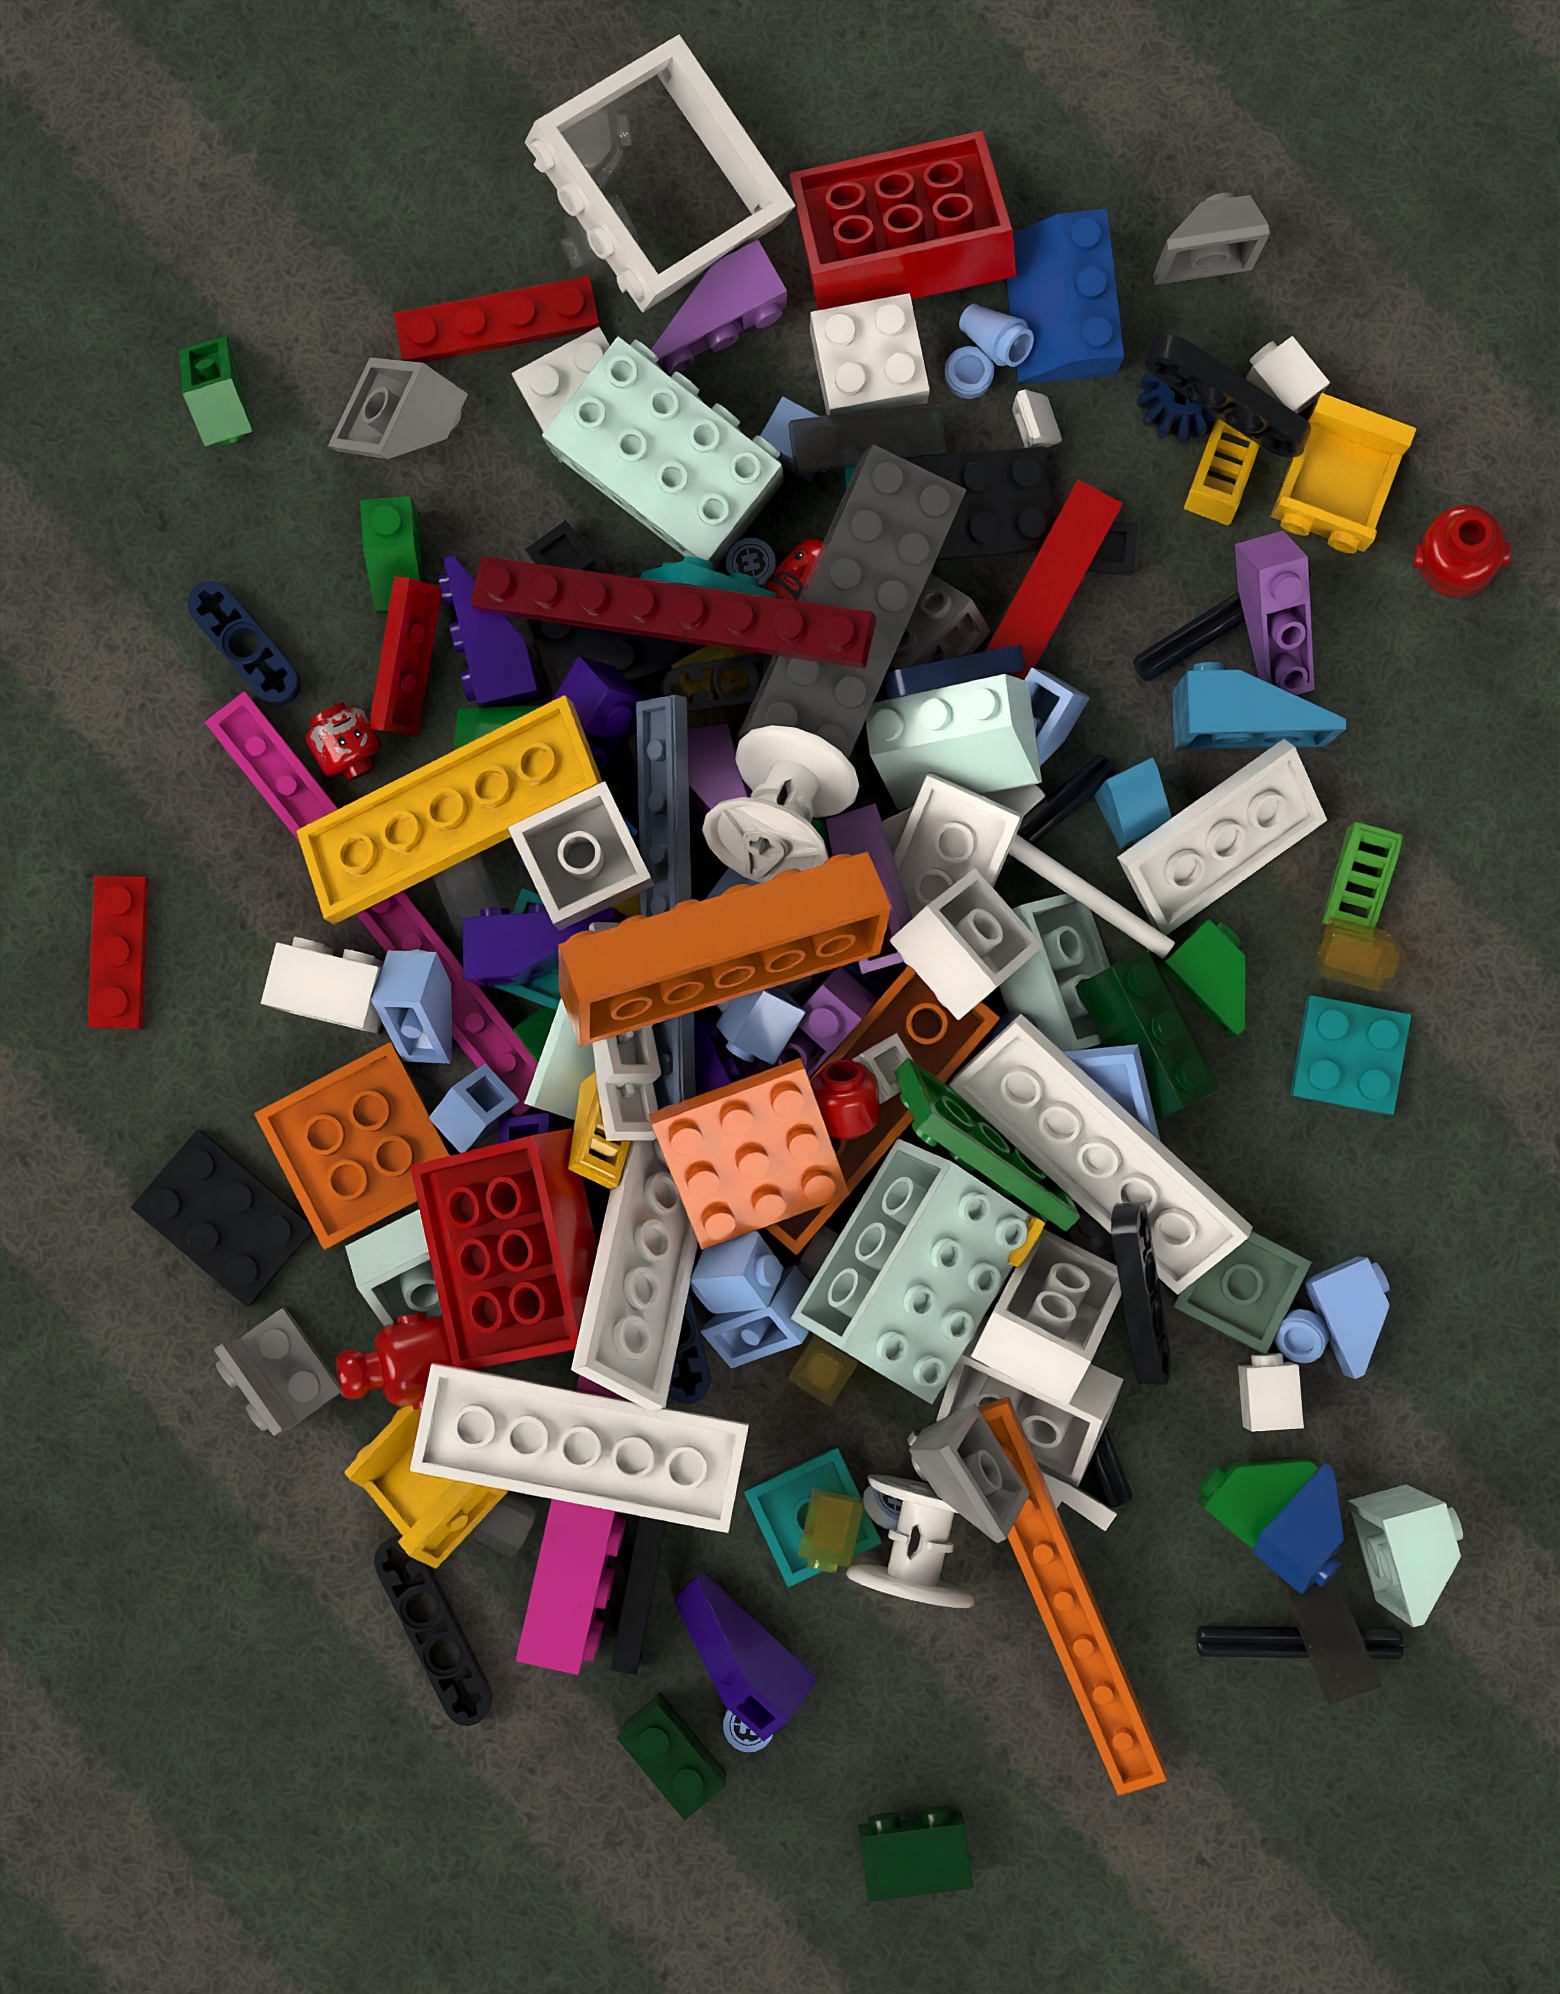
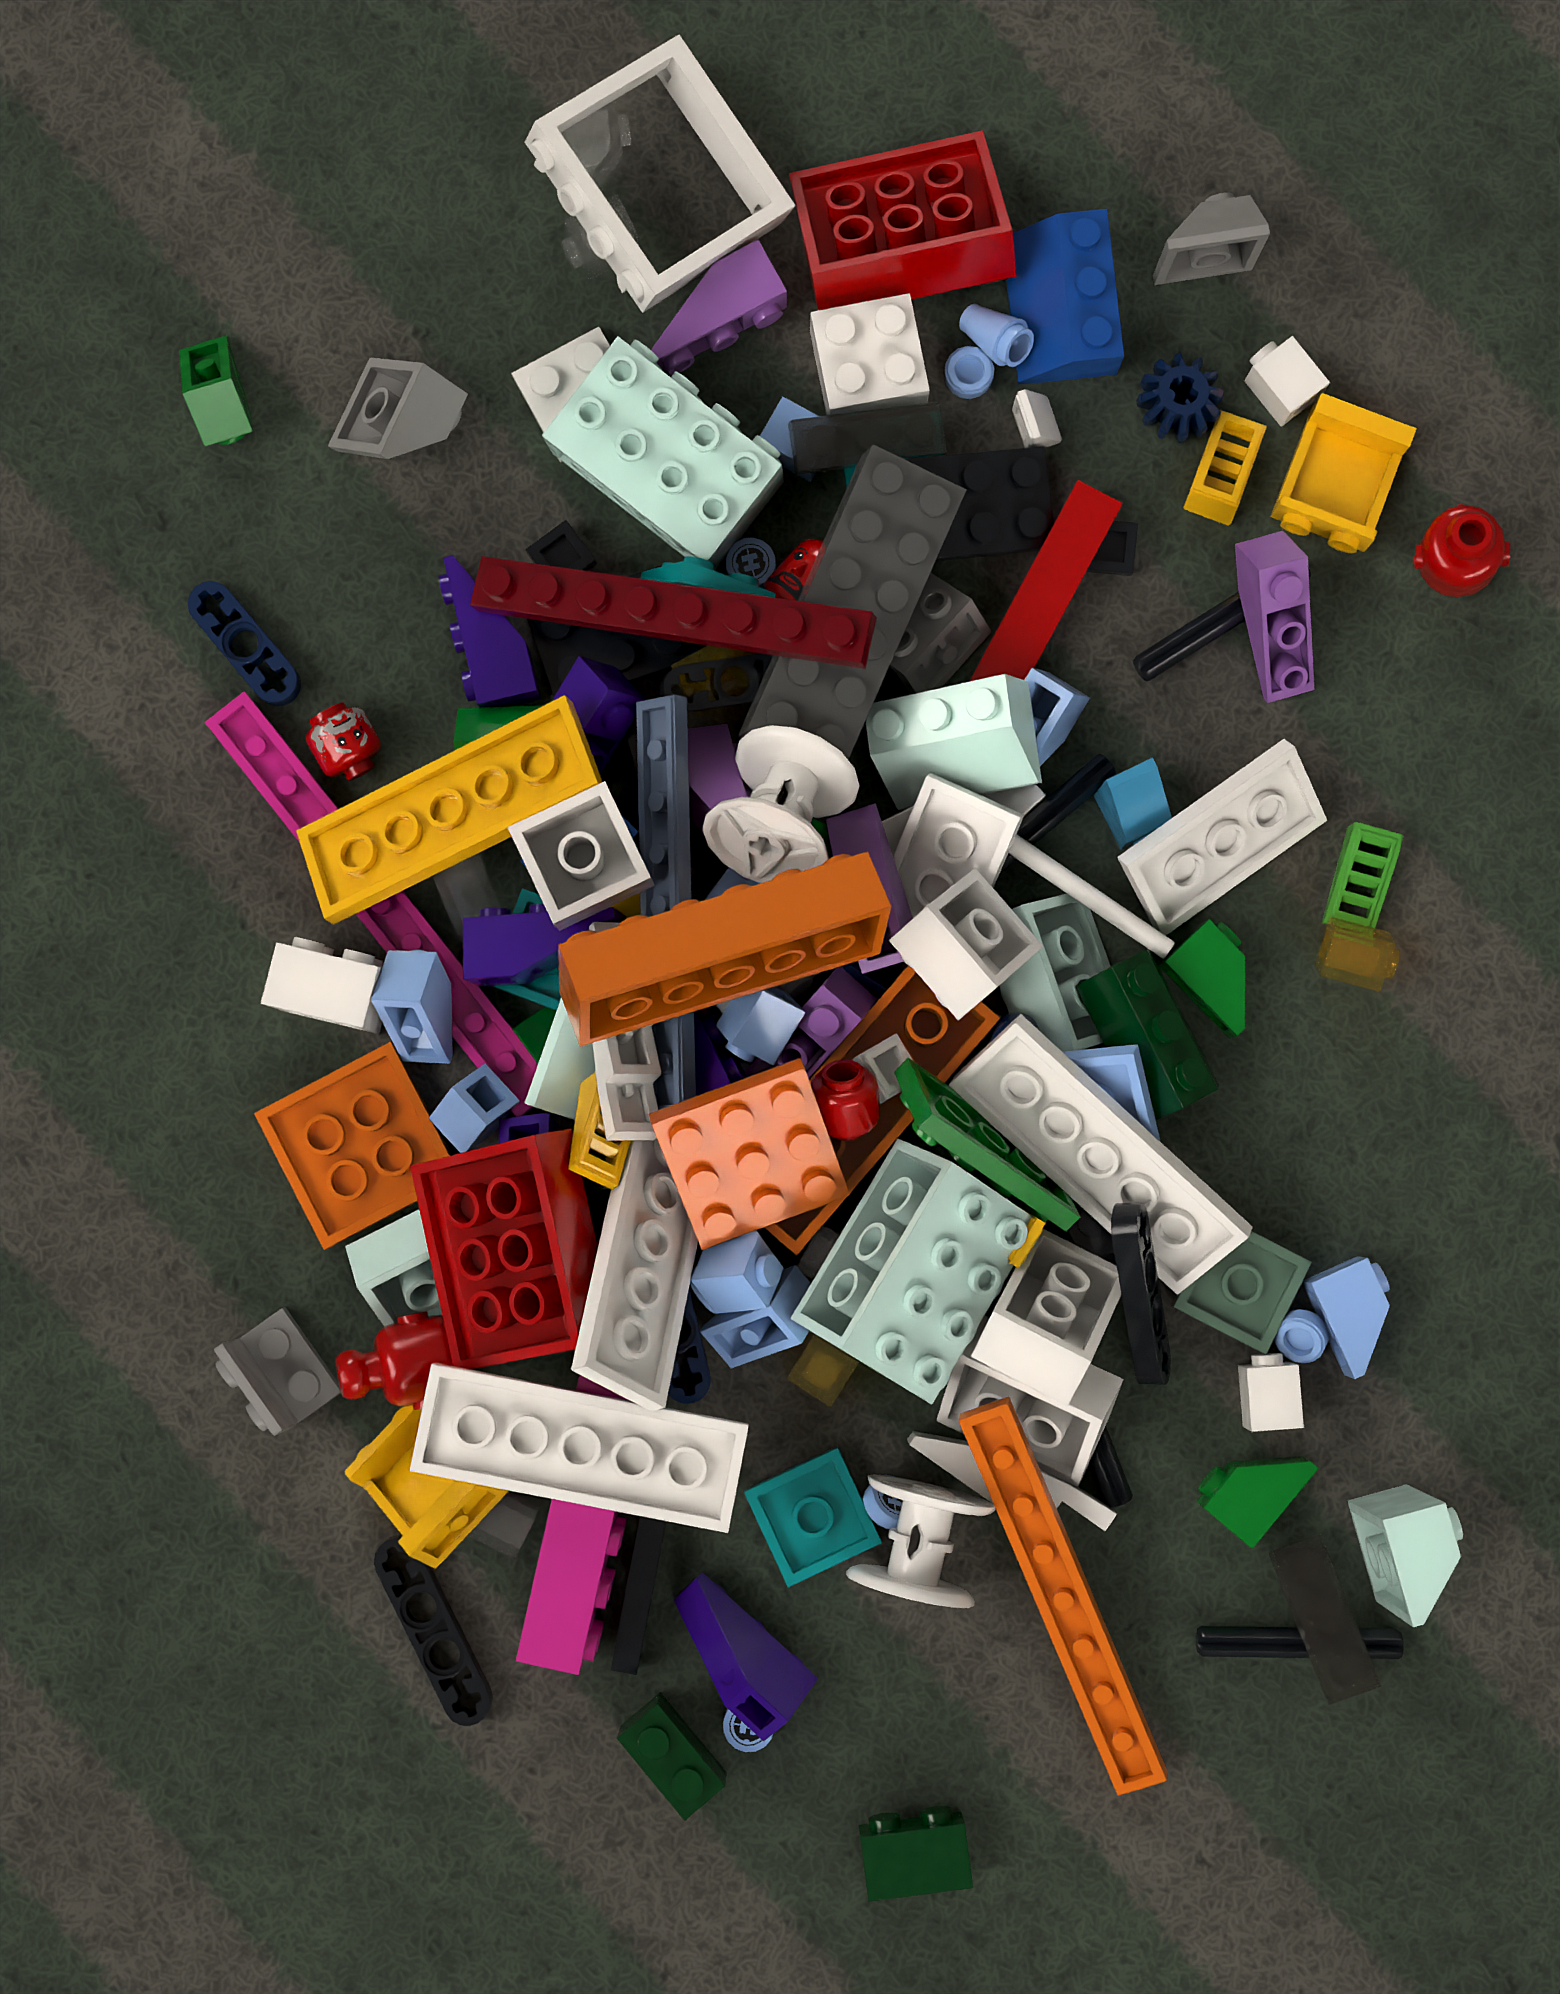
red plate [88,876,149,1030] -> none
black plate [130,1129,314,1307] -> none
green slope [360,496,424,613] -> none
red plate [369,576,442,737] -> none
red plate [394,276,599,363] -> none
clear yellow brick [798,1487,864,1573] -> none
dark blue beam [884,644,1026,699] -> none
light grey slope [909,1403,1030,1543] -> none
black beam [1145,334,1311,458] -> none
dark azure slope [1172,662,1346,750] -> none
blue slope [1253,1463,1344,1595] -> none
teal plate [1290,995,1411,1115] -> none

